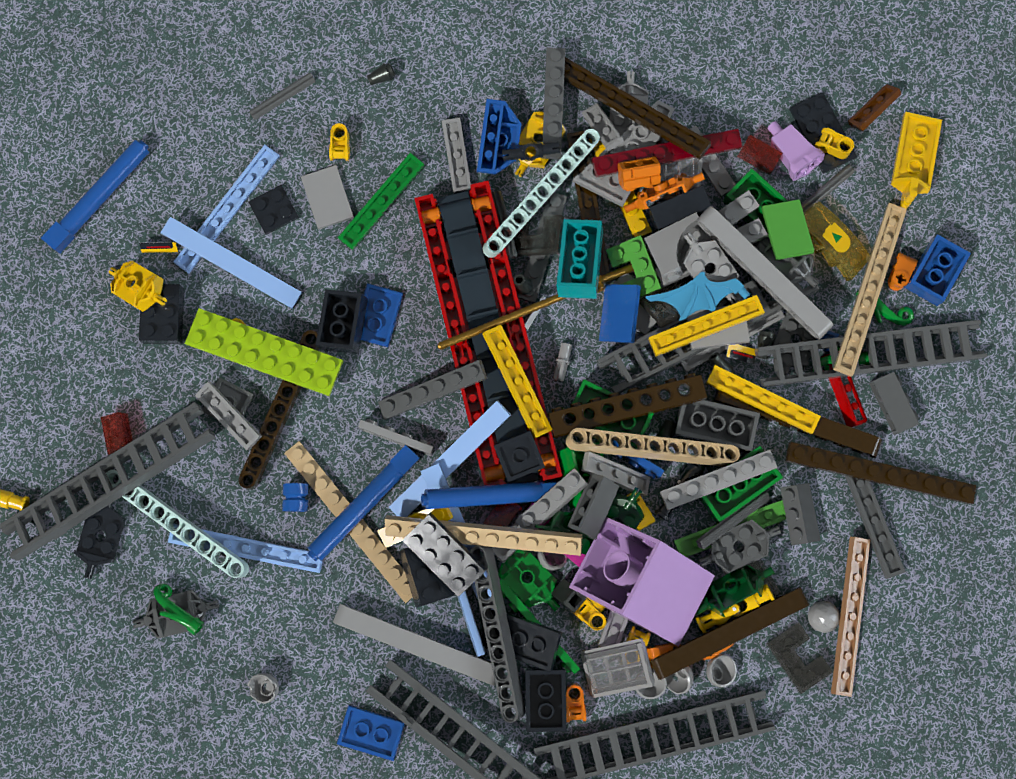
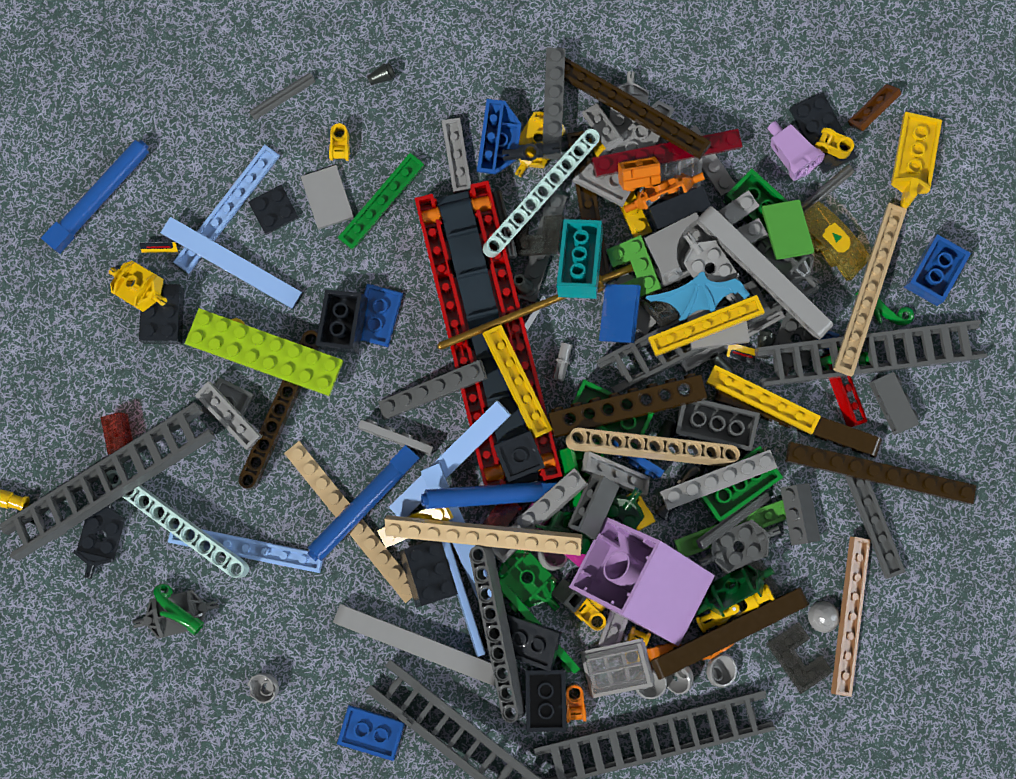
blue wheel [282,483,308,512] -> none
plate [402,512,487,597] -> none
clear red hinge [737,135,783,175] -> none
orange piece [887,253,918,291] -> none

